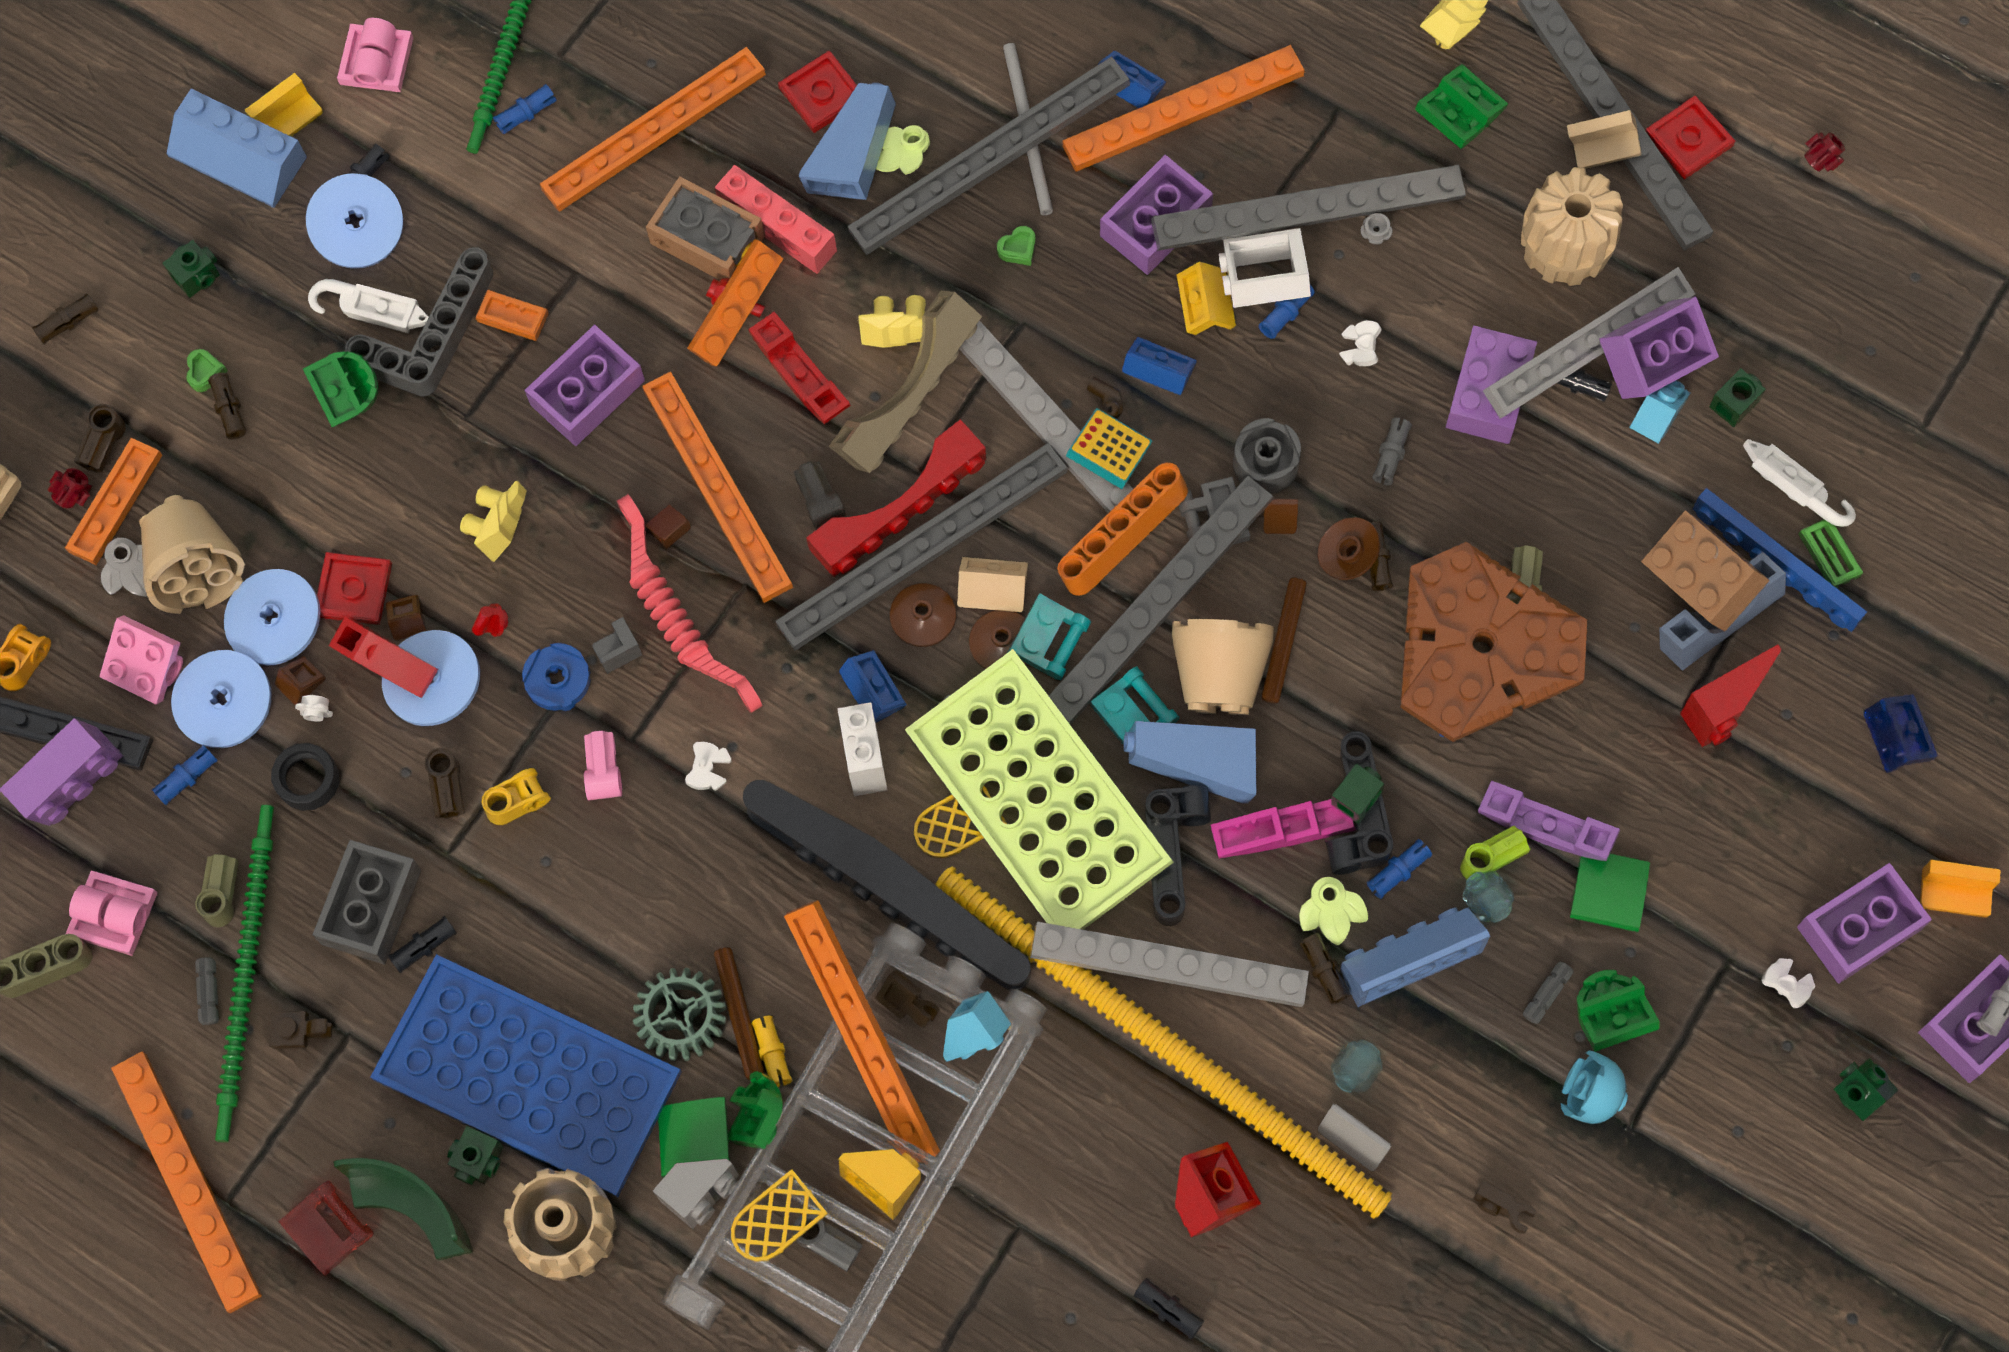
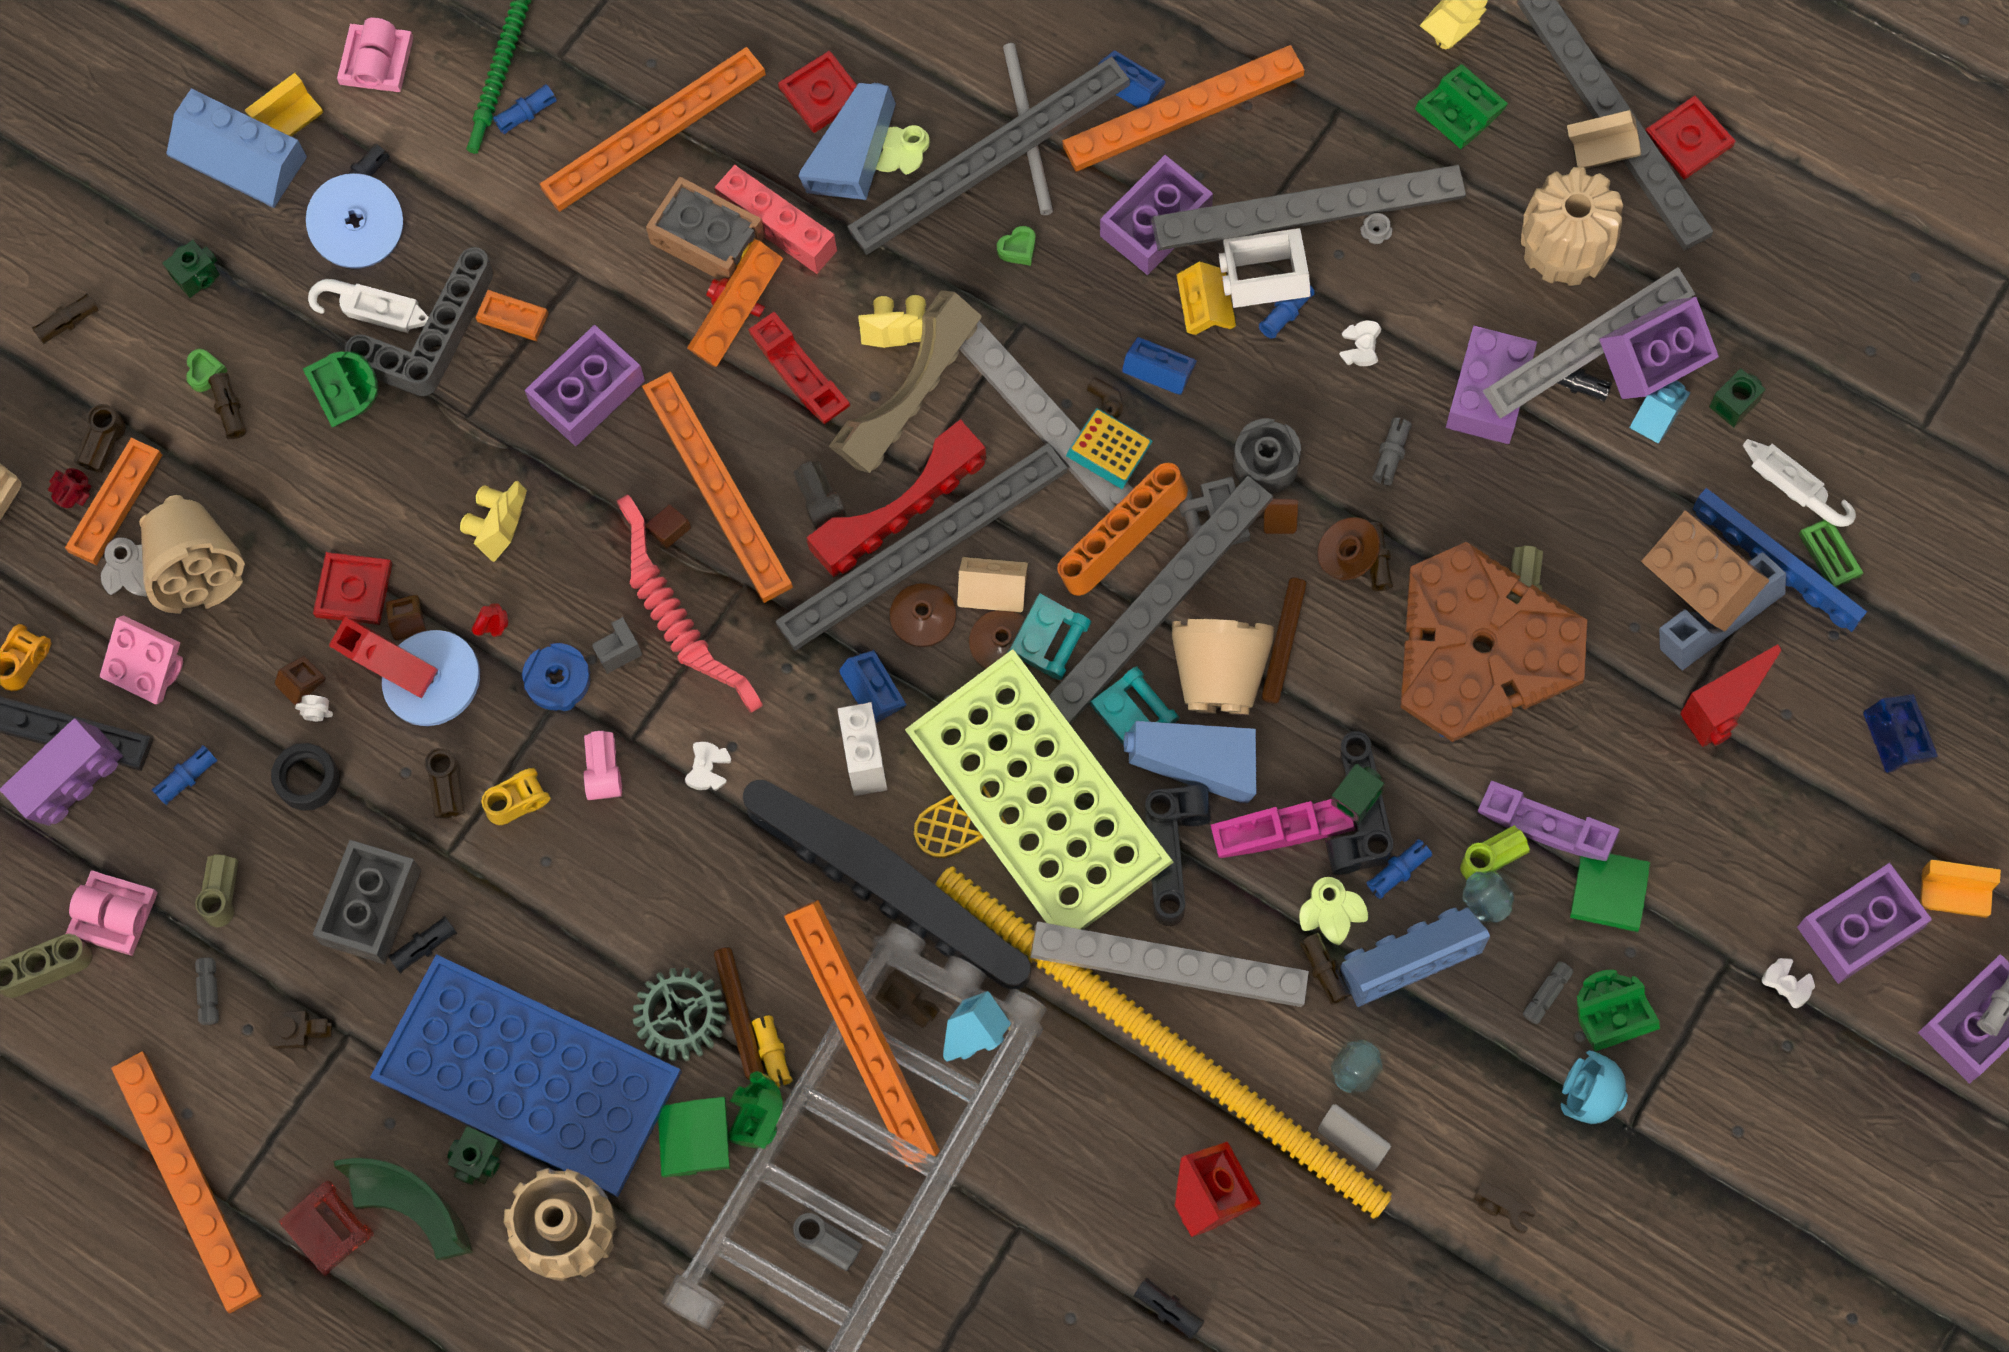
light blue piece [171,650,272,748] -> none
green hose [215,805,274,1142] -> none
light blue piece [224,569,320,666] -> none
light grey slope [653,1159,739,1229] -> none
yellow window [731,1169,828,1262] -> none
yellow slope [839,1149,921,1220] -> none
dark red gear [1804,132,1845,172] -> none
dark green brick [1833,1058,1899,1121] -> none

